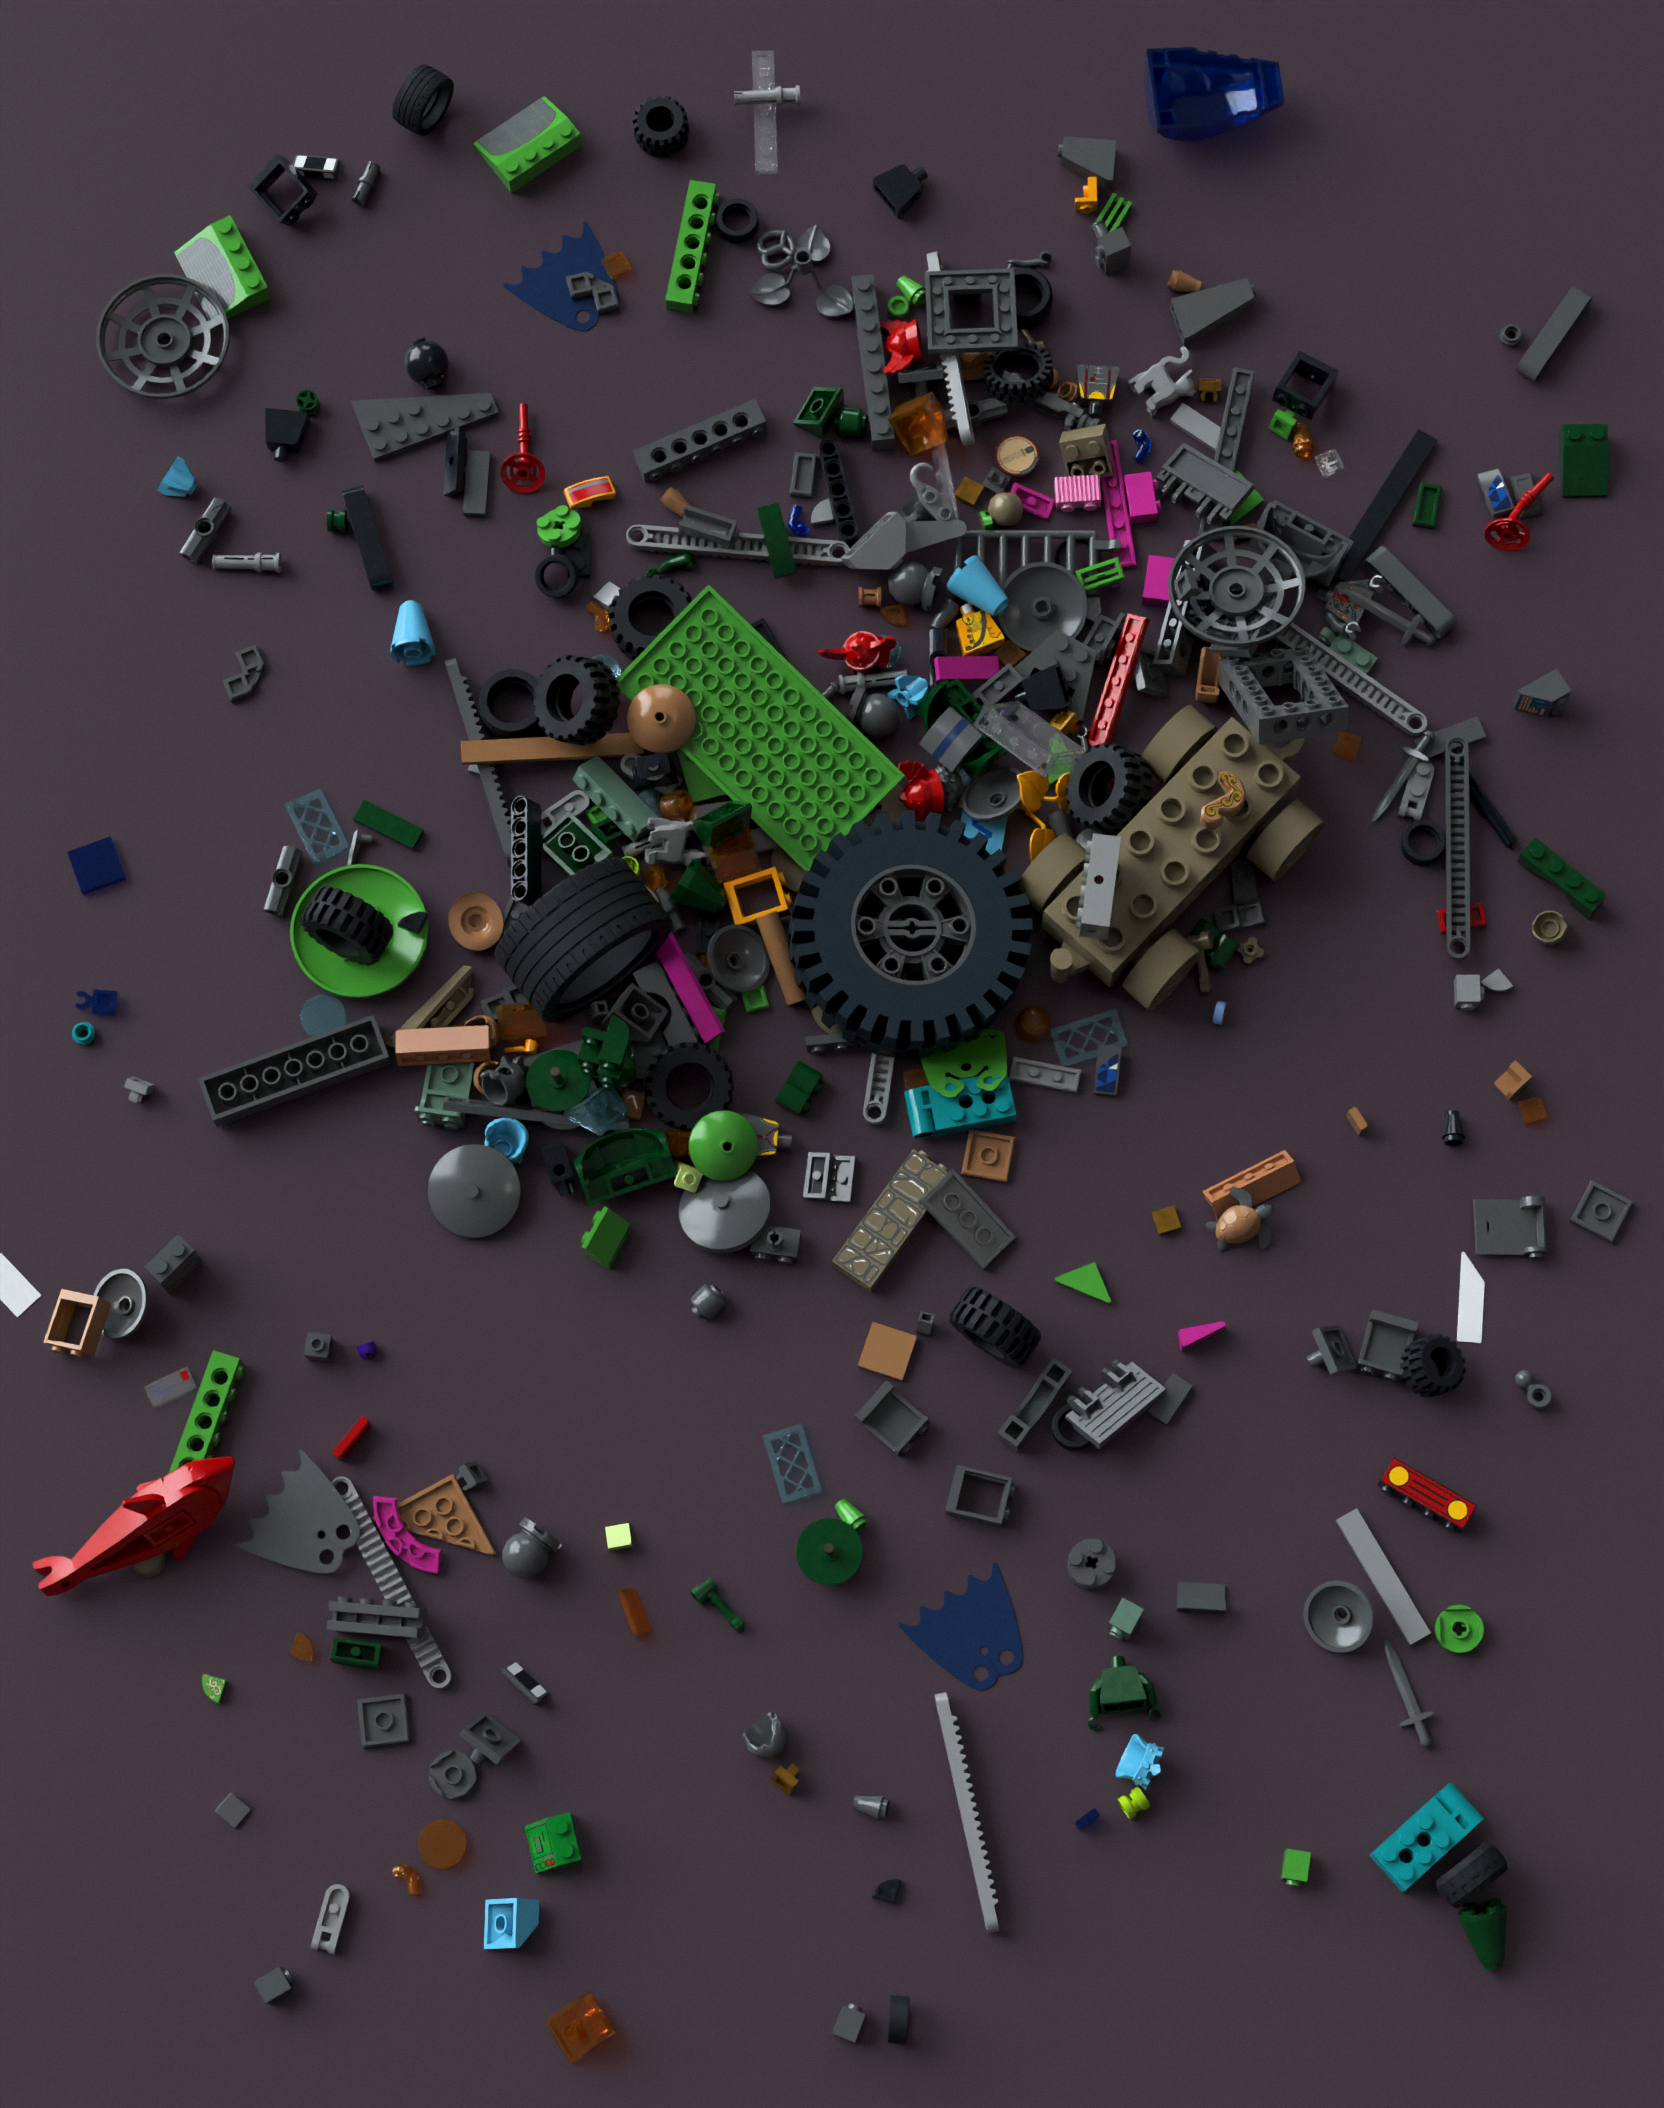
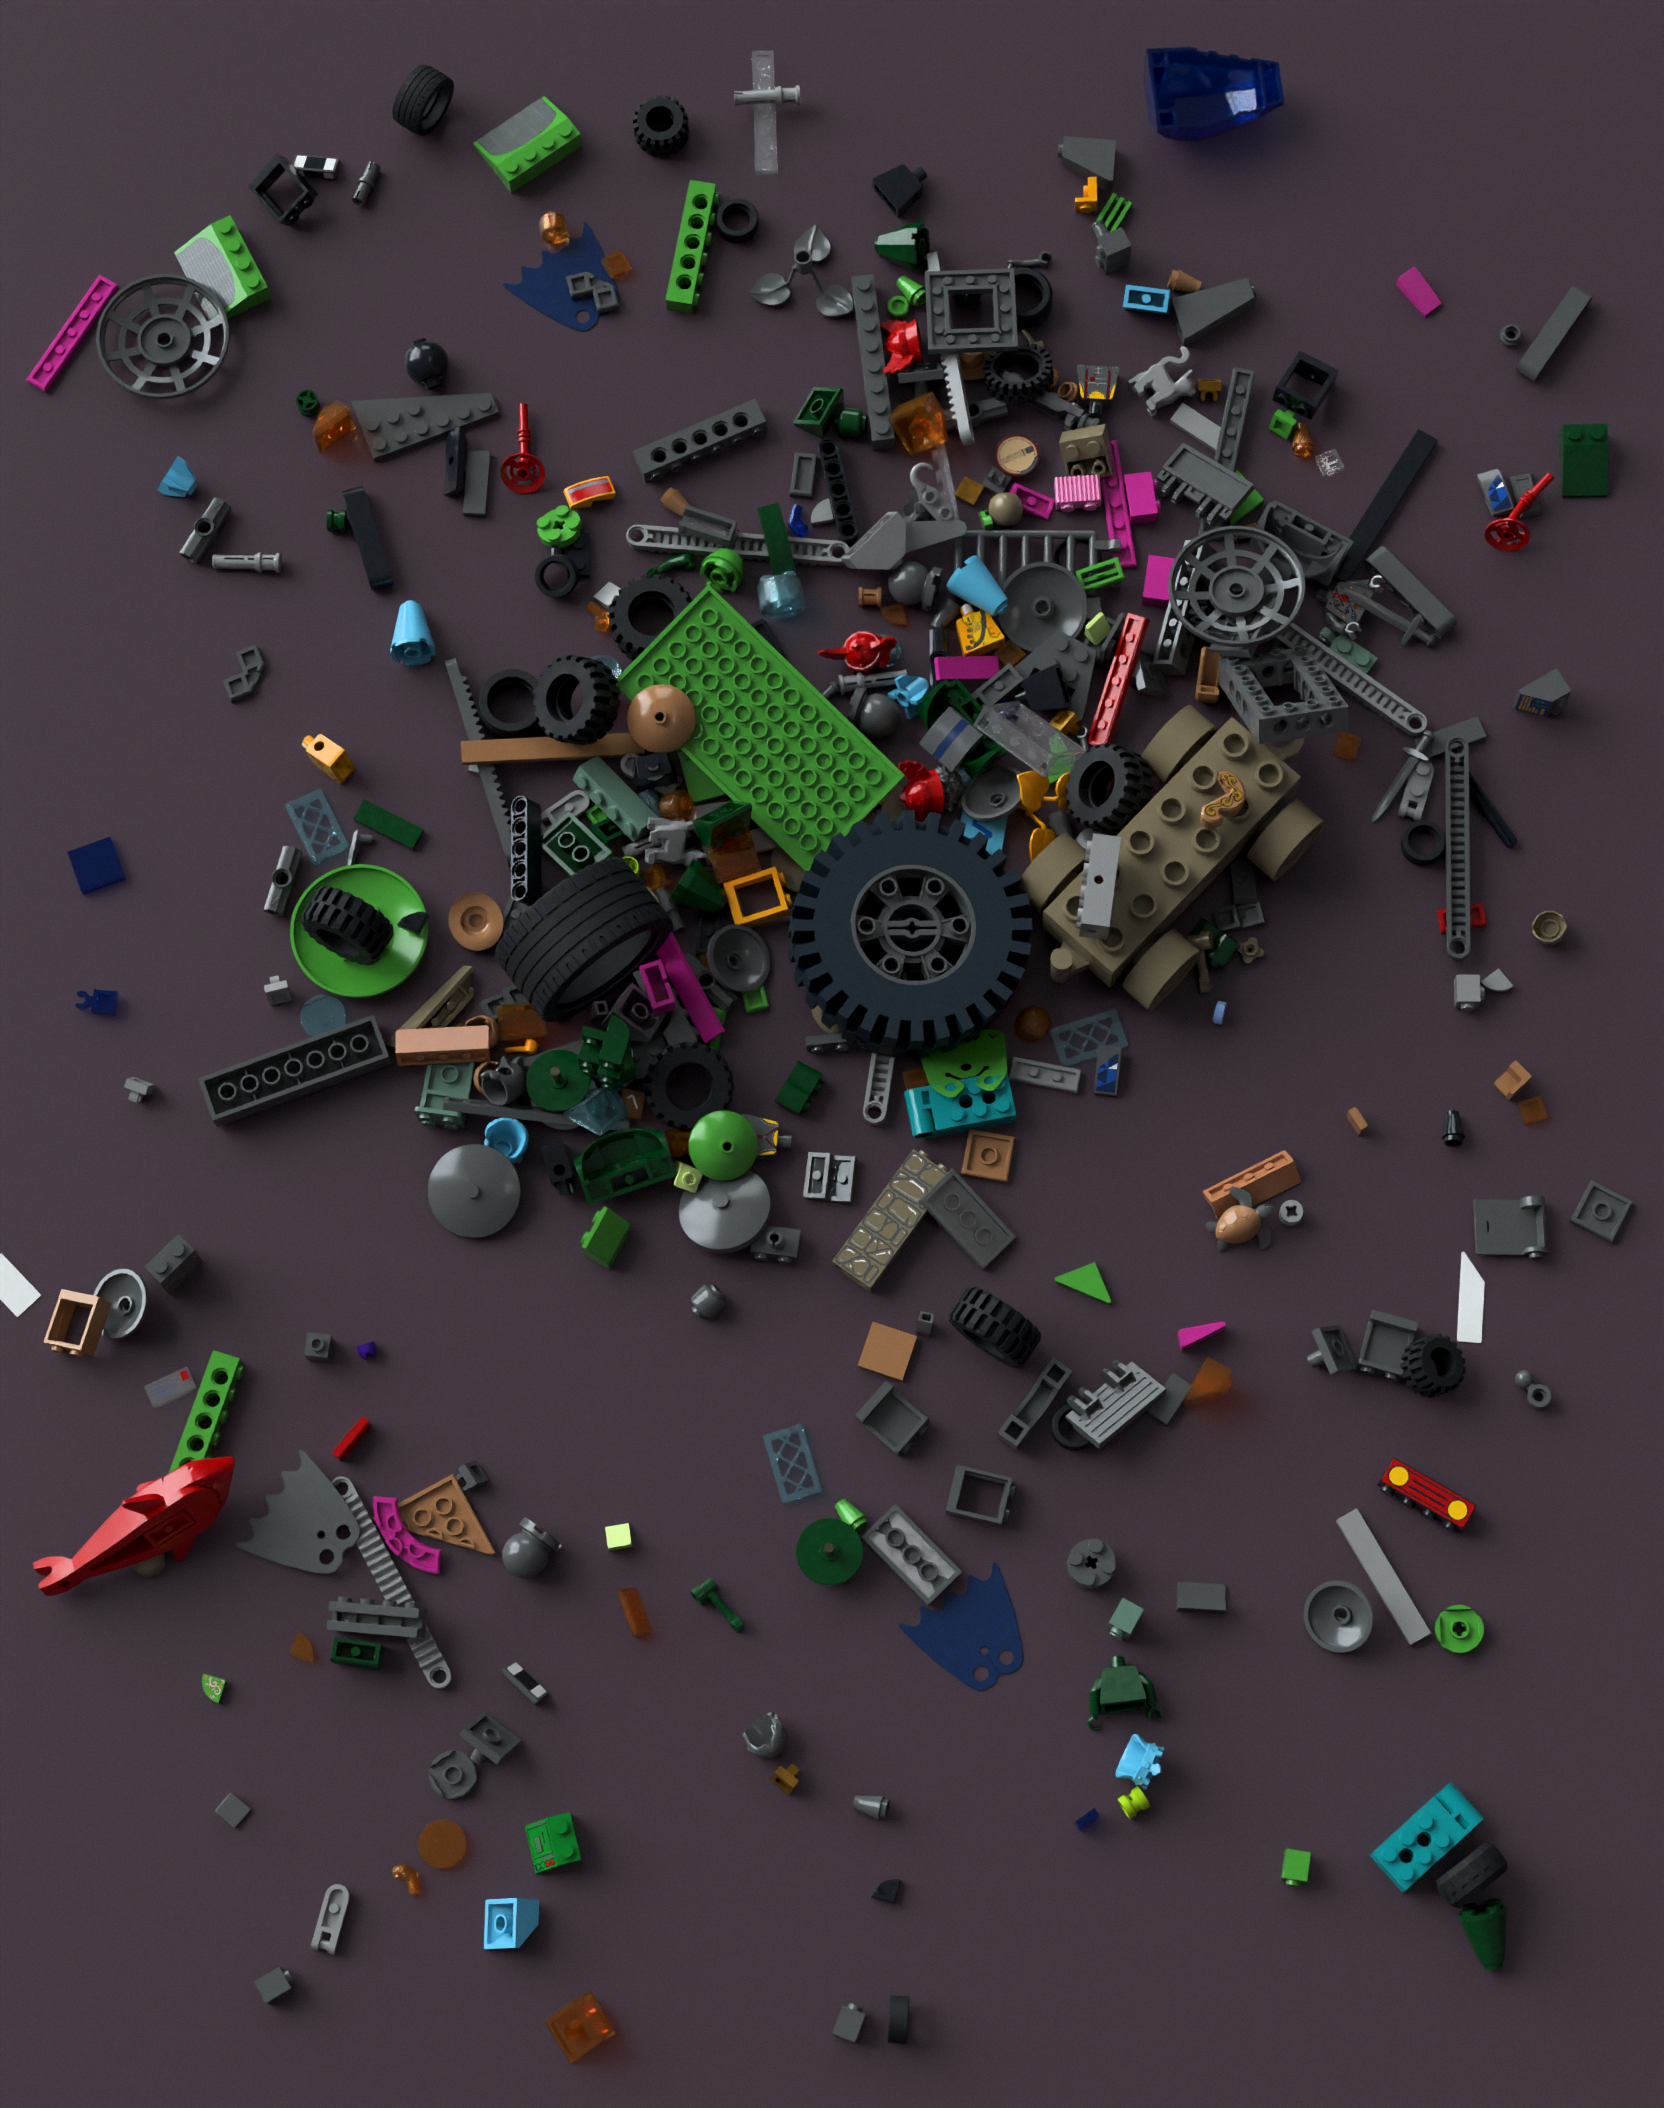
teal plate [72,1022,95,1045] -> none
black torso [265,408,310,462] -> none
dark grey tile [357,1693,411,1748] -> none
medium nougat brick [755,910,807,1005] -> none
dark grey piece [756,230,797,270] -> none
light grey gear [934,1692,999,1934] -> none
clear blue arm [1133,429,1152,464] -> none
pearl gold tile [1151,1205,1181,1235] -> none
dark grey tile [1174,569,1203,602] -> none
dark grey sword [1384,1639,1434,1748] -> none
dark green tile [1412,482,1442,530] -> none
dark green arch [1517,837,1607,920] -> none
none -> dark pink tile [26,274,119,393]
none -> light grey tile [264,975,292,1006]
none -> light orange torso [302,734,355,785]
none -> clear orange slope [312,400,355,453]
none -> clear orange head [538,211,569,245]
none -> dark pink piece [639,959,677,1016]
none -> bright green cone [700,548,744,593]
none -> clear light blue brick [757,571,806,620]
none -> piece [861,1504,962,1606]
none -> dark green cone [874,222,930,271]
none -> yellowish green slope [1084,612,1111,645]
none -> medium azure brick [1123,284,1172,315]
none -> clear orange slope [1182,1357,1234,1408]
none -> light grey wheel [1278,1200,1303,1227]
none -> dark pink slope [1396,266,1442,317]

